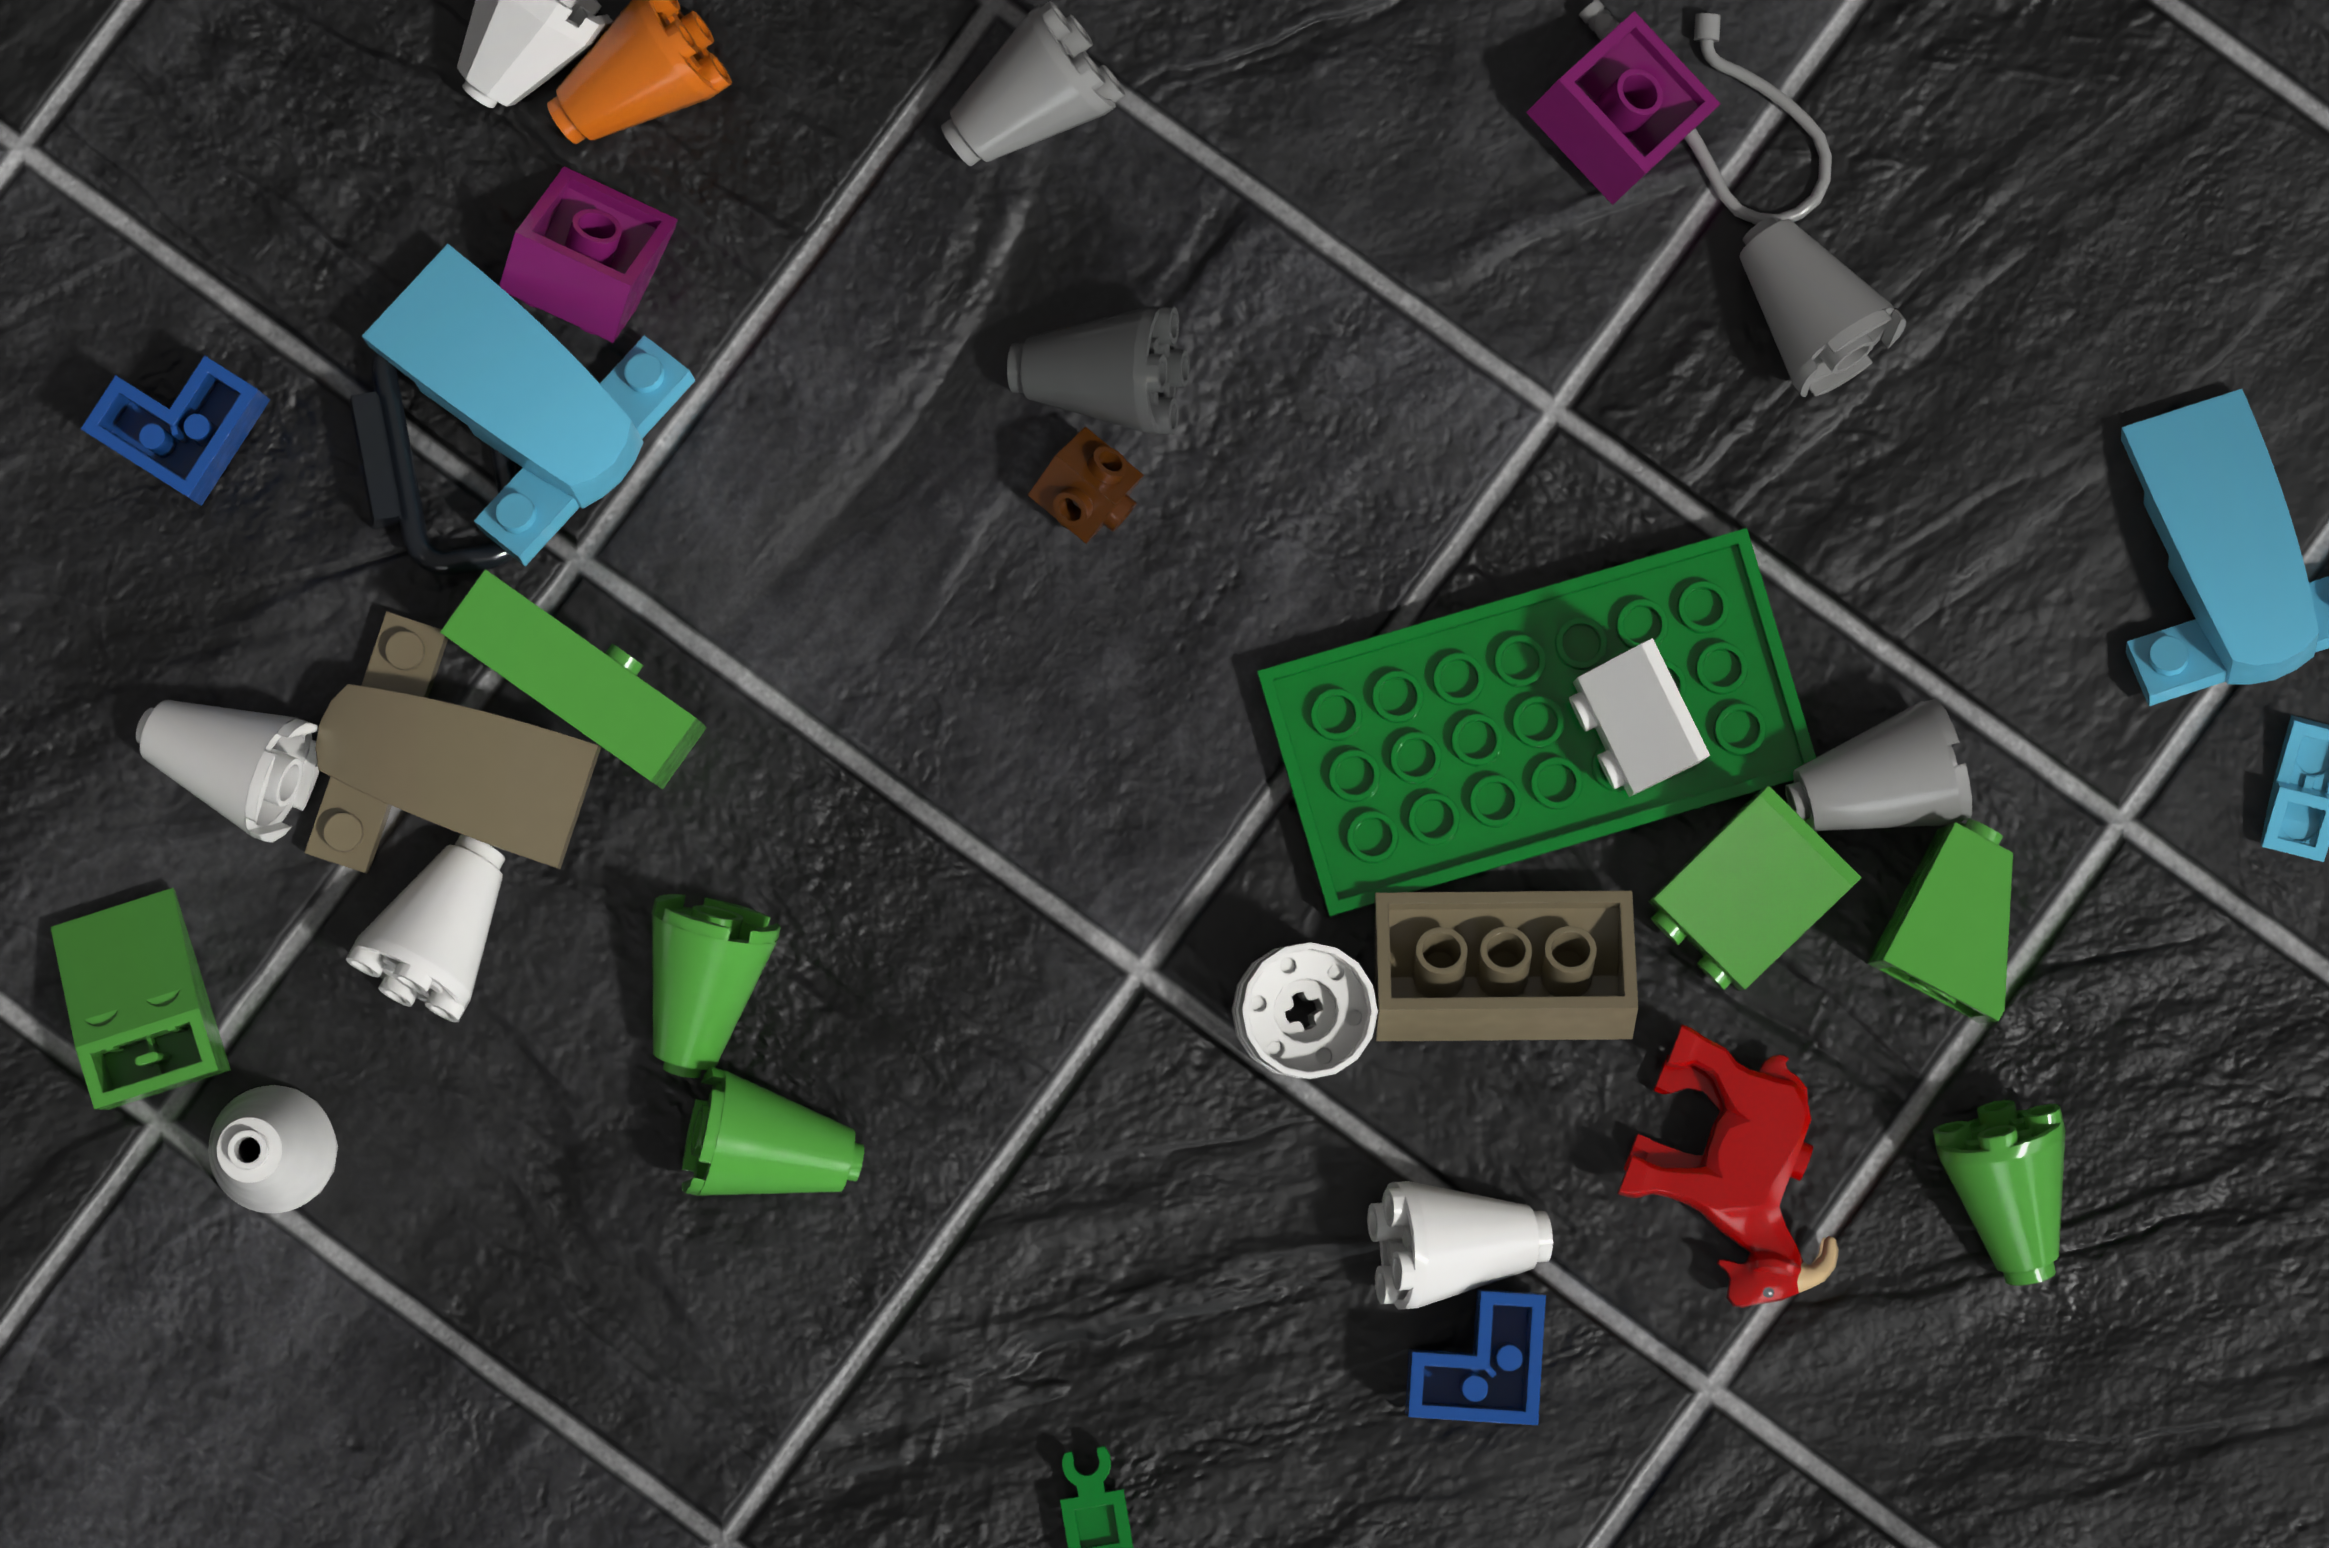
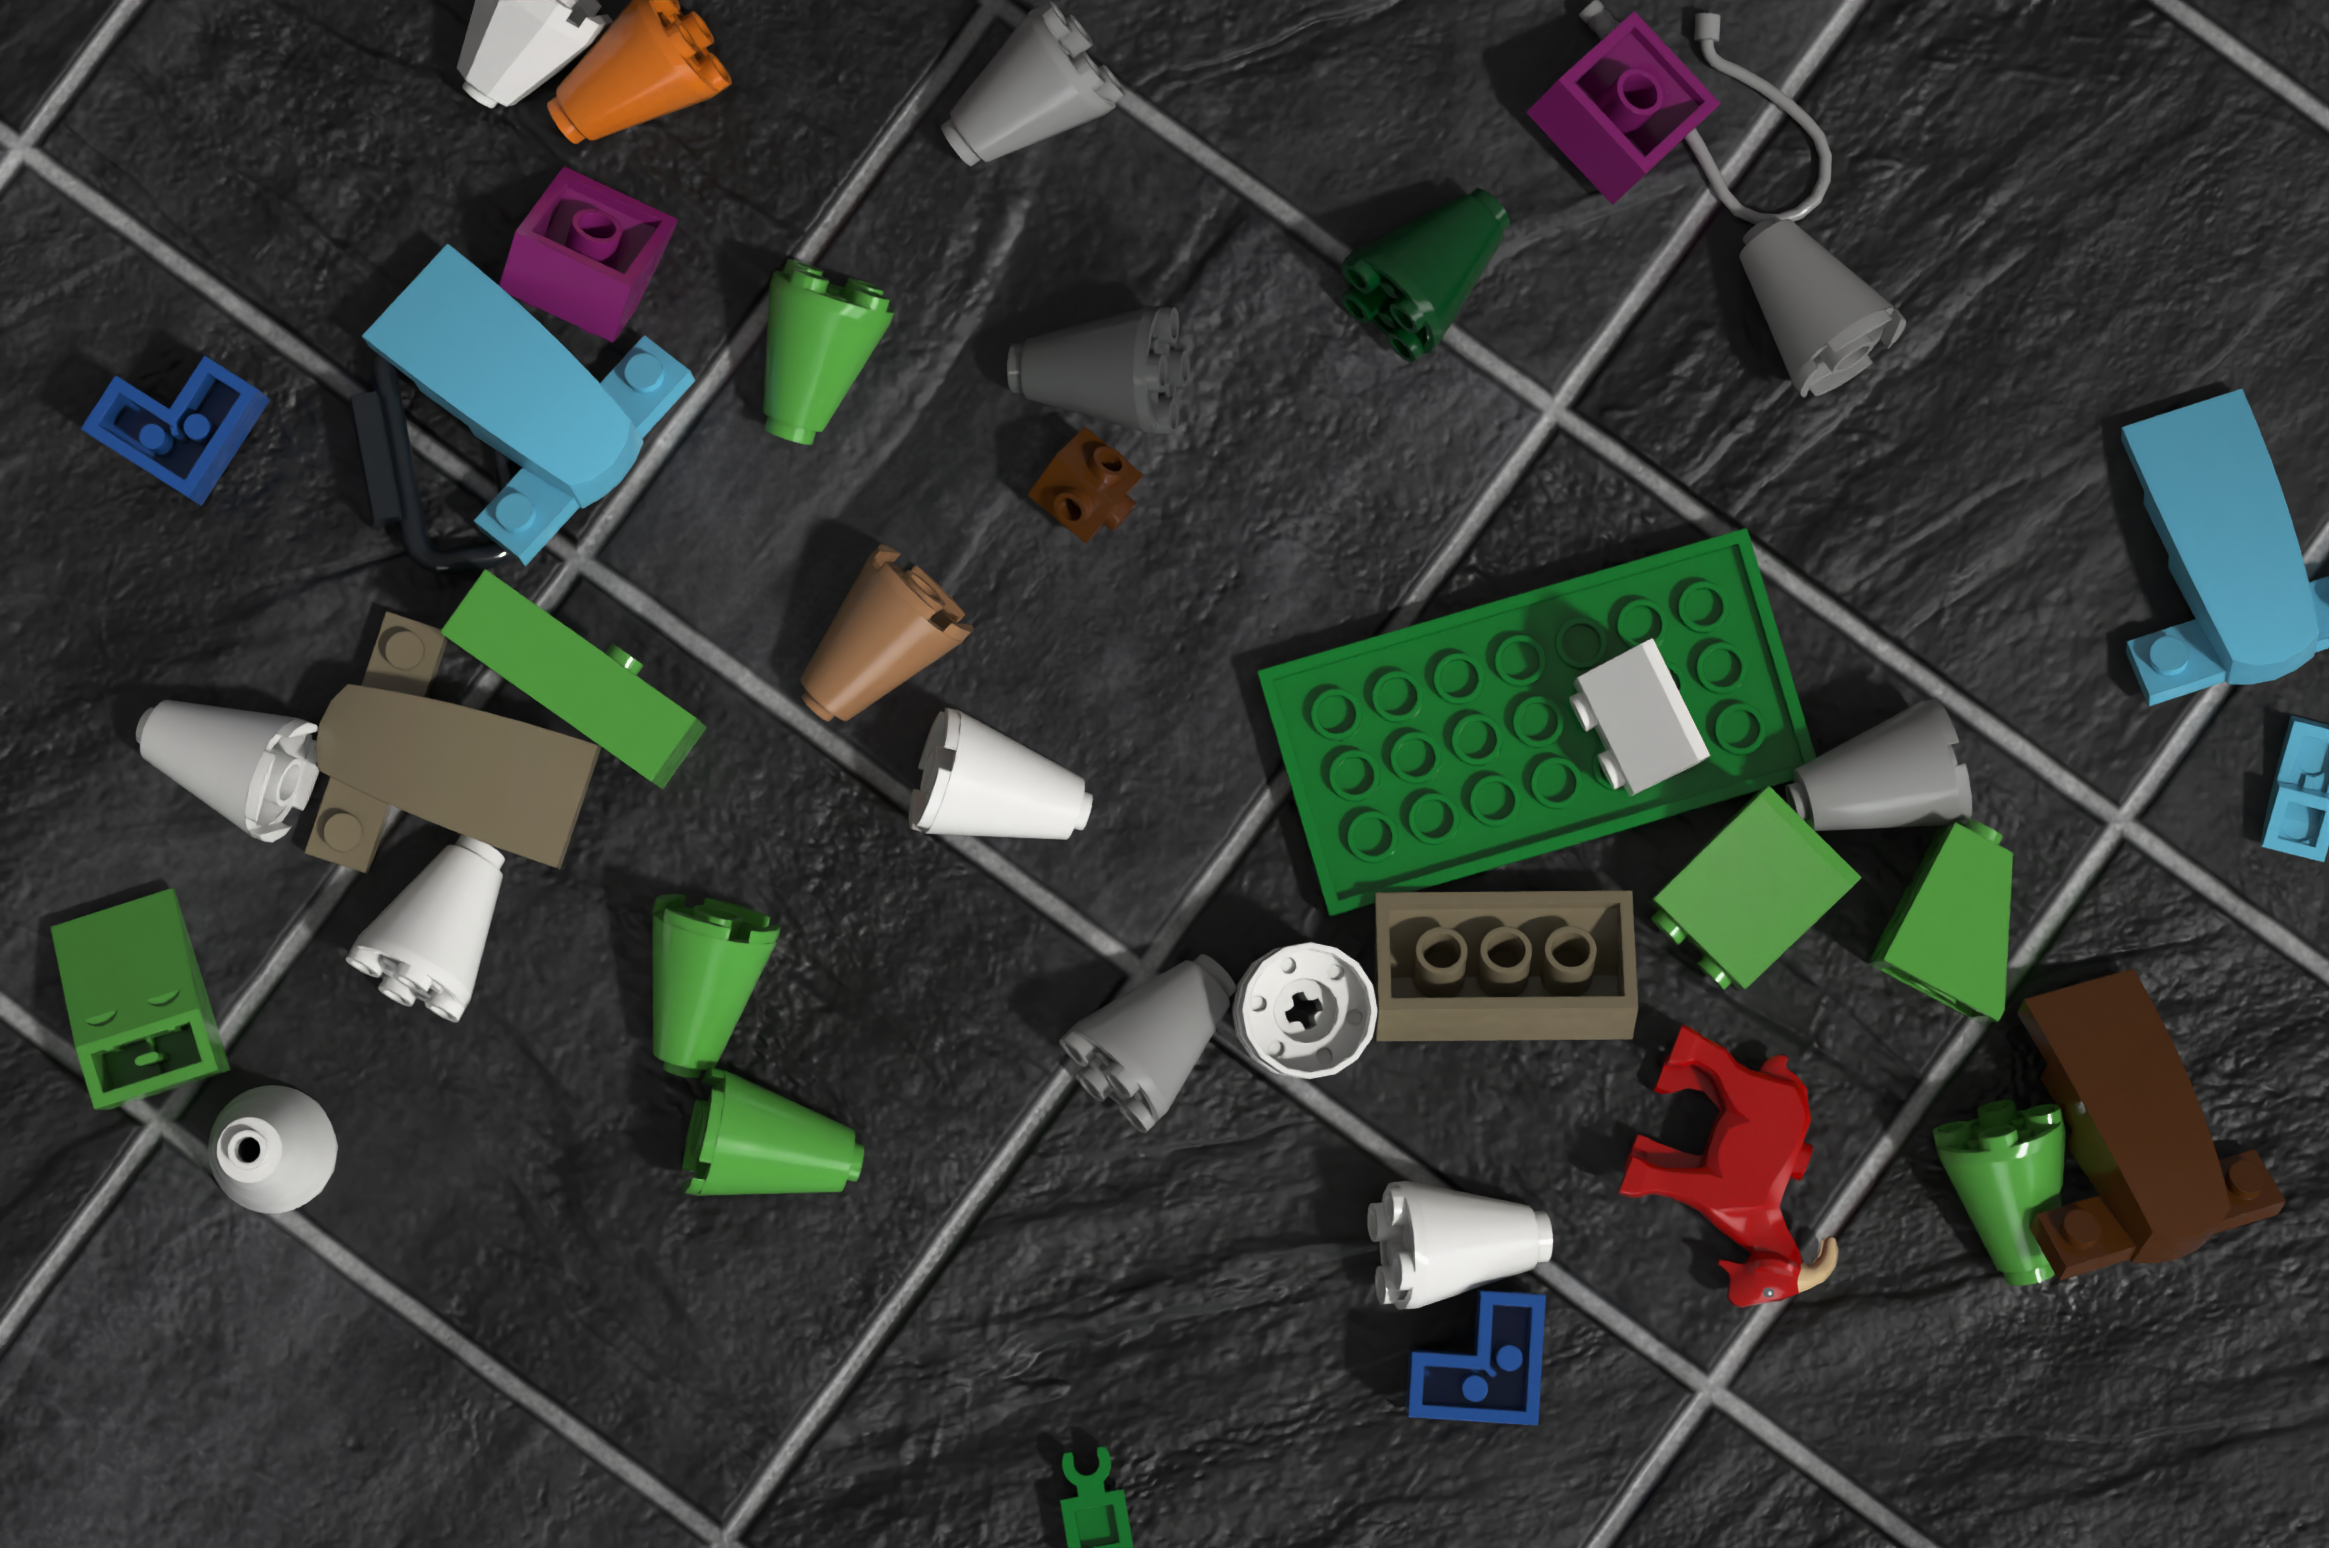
none -> bright green cone [763,259,895,445]
none -> medium nougat cone [800,544,974,722]
none -> white cone [909,707,1093,840]
none -> light grey cone [1059,954,1237,1133]
none -> dark green cone [1341,188,1510,362]
none -> reddish brown slope [2017,968,2286,1281]

